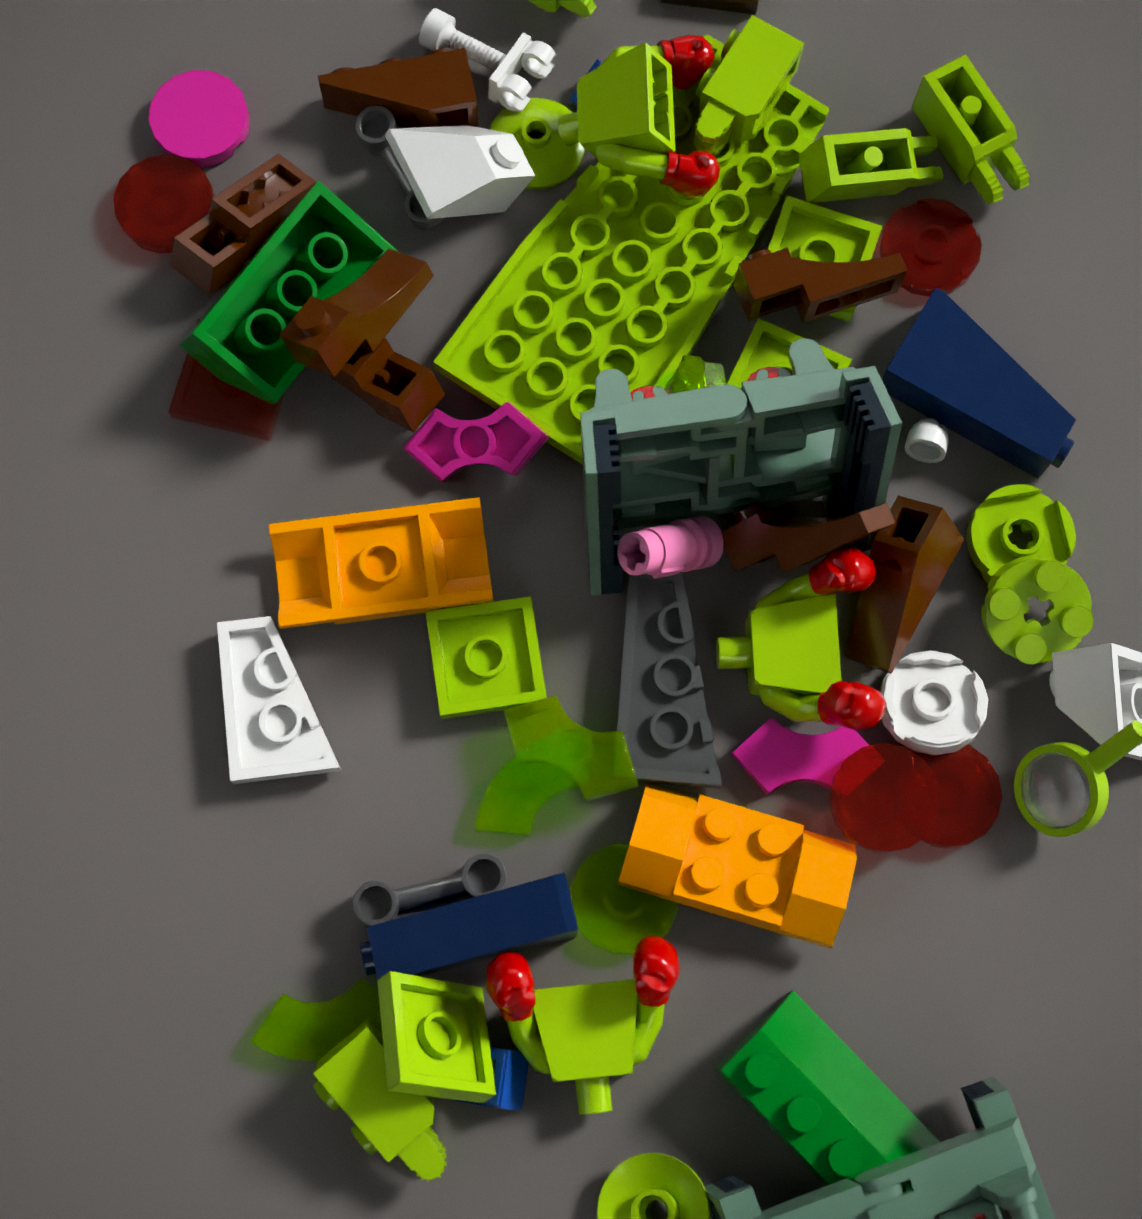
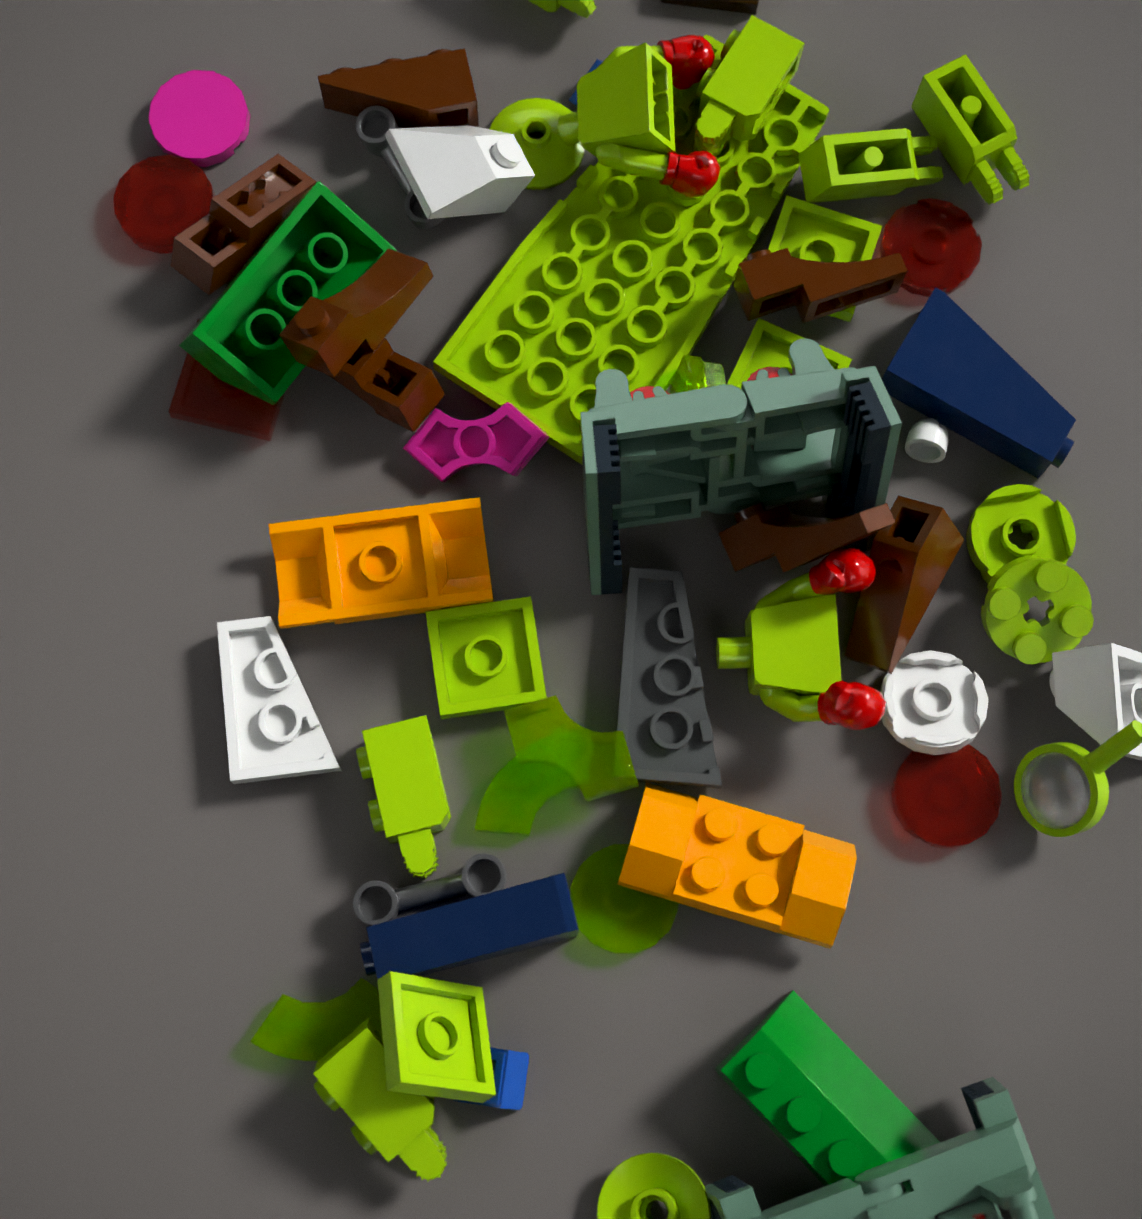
white bar [419,8,556,112] -> none
lime torso [486,935,680,1115] -> none
bright pink axle [617,516,724,579] -> none
dark pink tile [731,717,885,800] -> none
clear red tile [828,743,941,854] -> none
none -> lime hinge [356,715,451,879]

